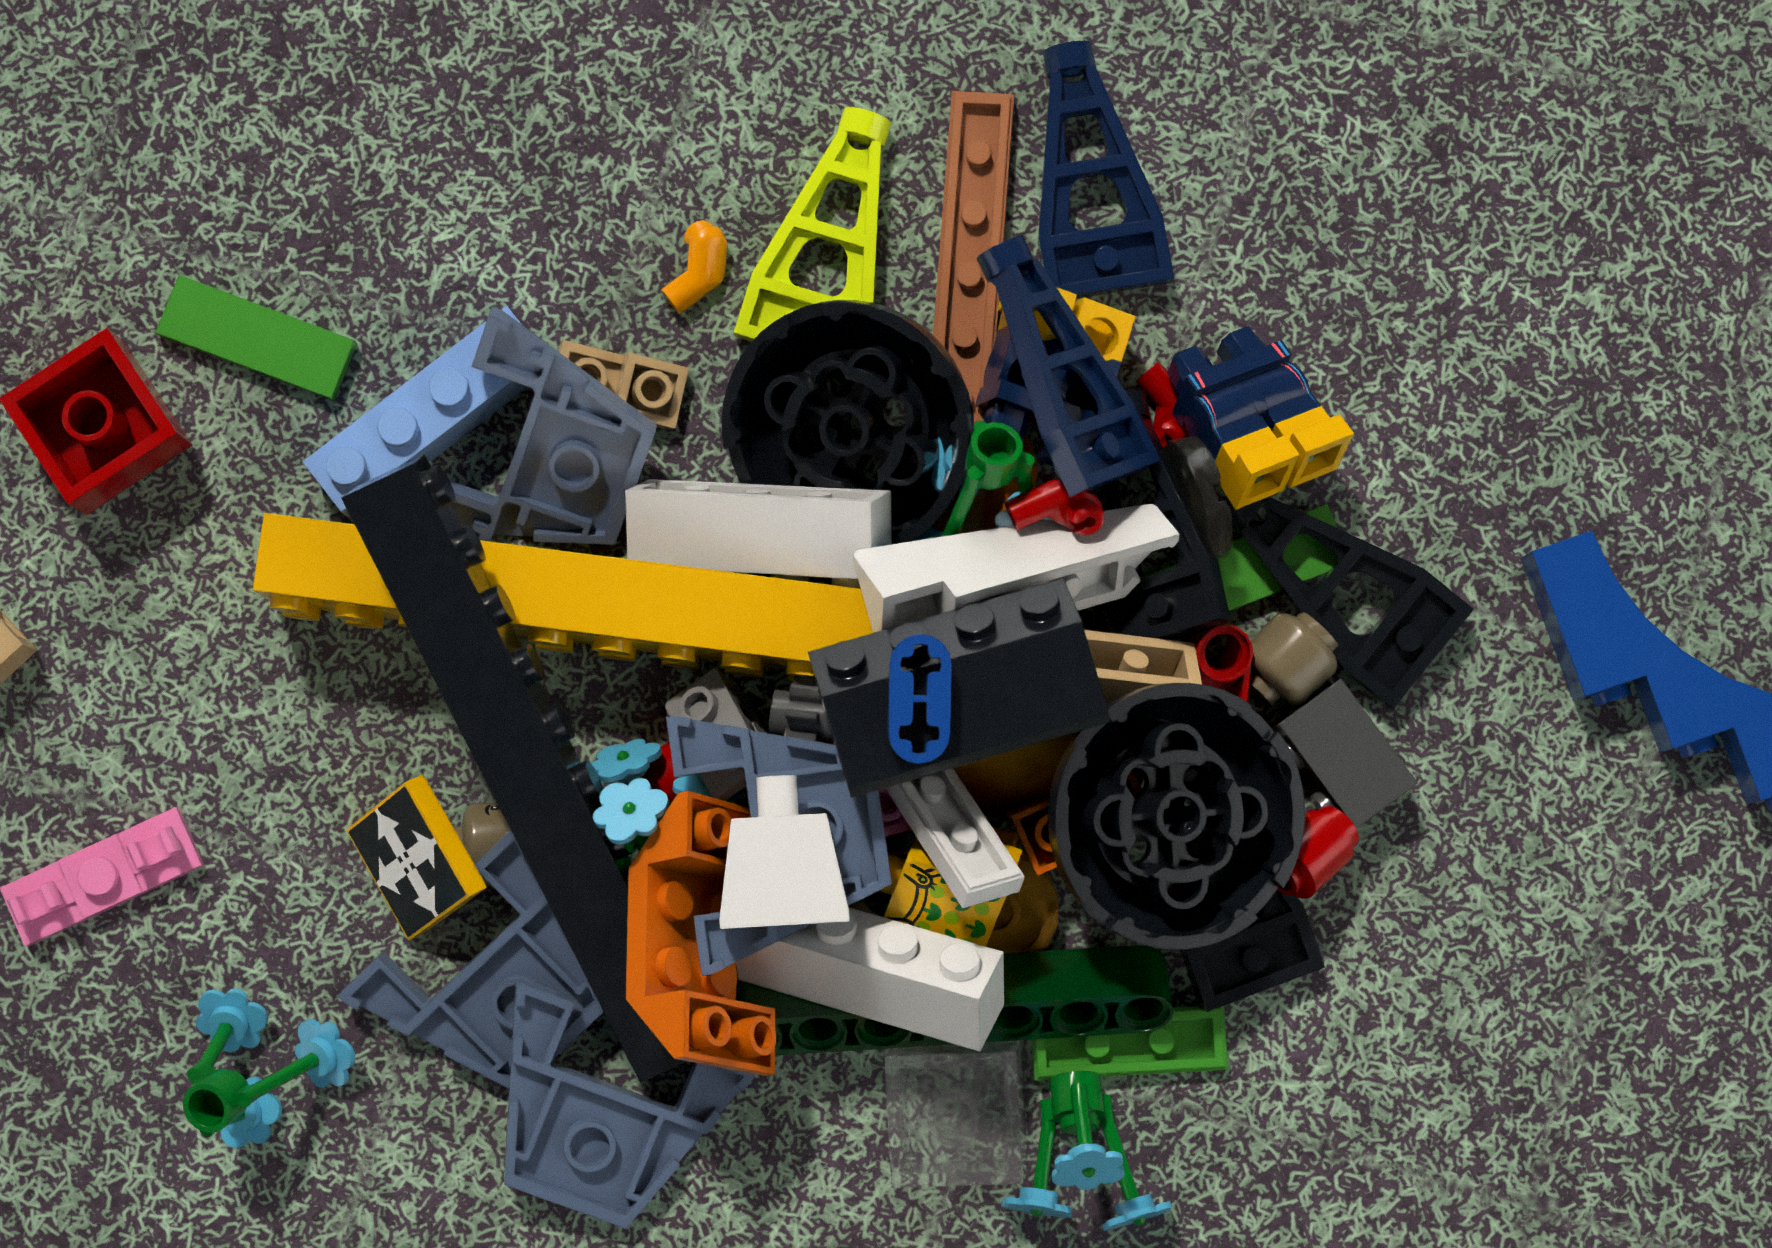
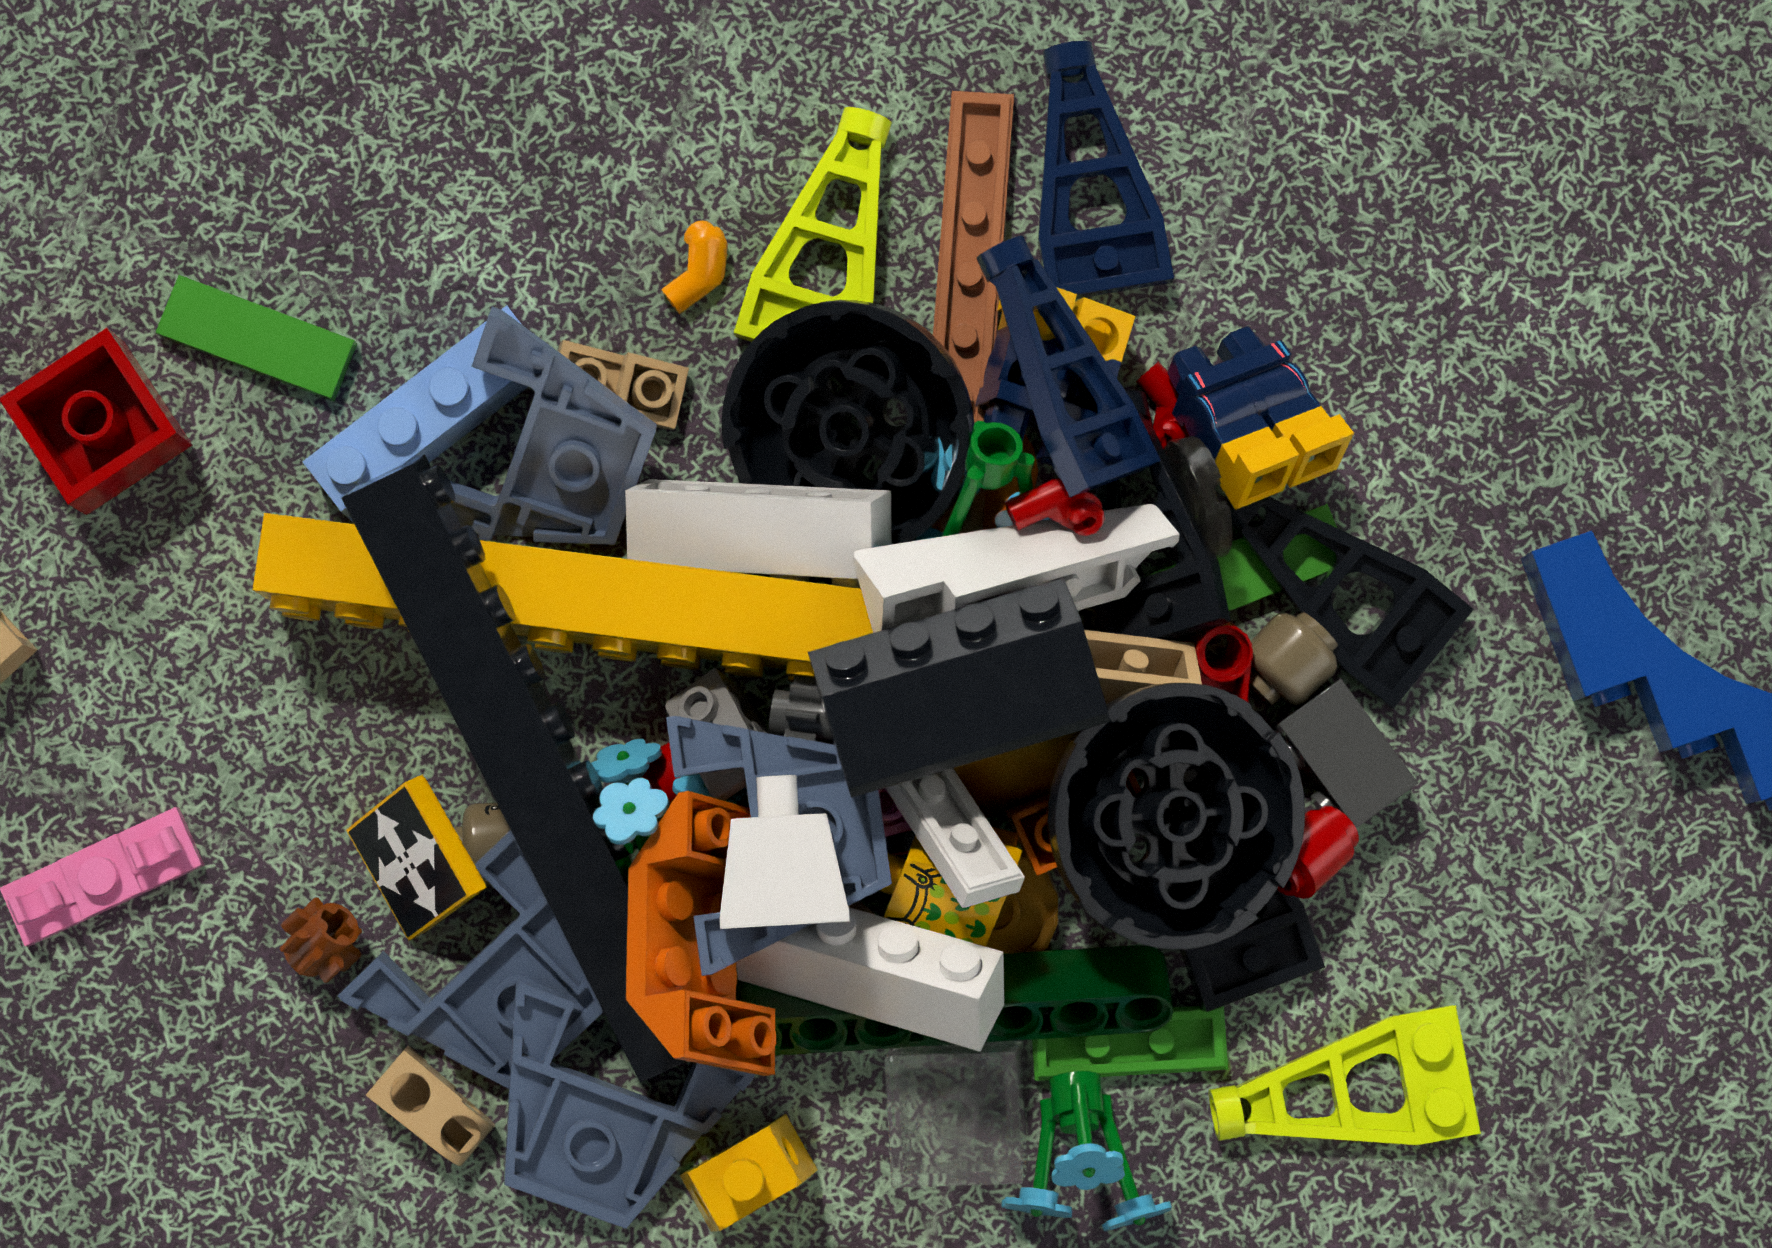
plant [183,988,355,1148] -> none
blue beam [887,634,952,764] -> none
none -> dark orange gear [280,897,362,983]
none -> tan leg [366,1045,495,1166]
none -> yellow torso [679,1114,818,1232]
none -> neon yellow plate [1208,1005,1481,1145]

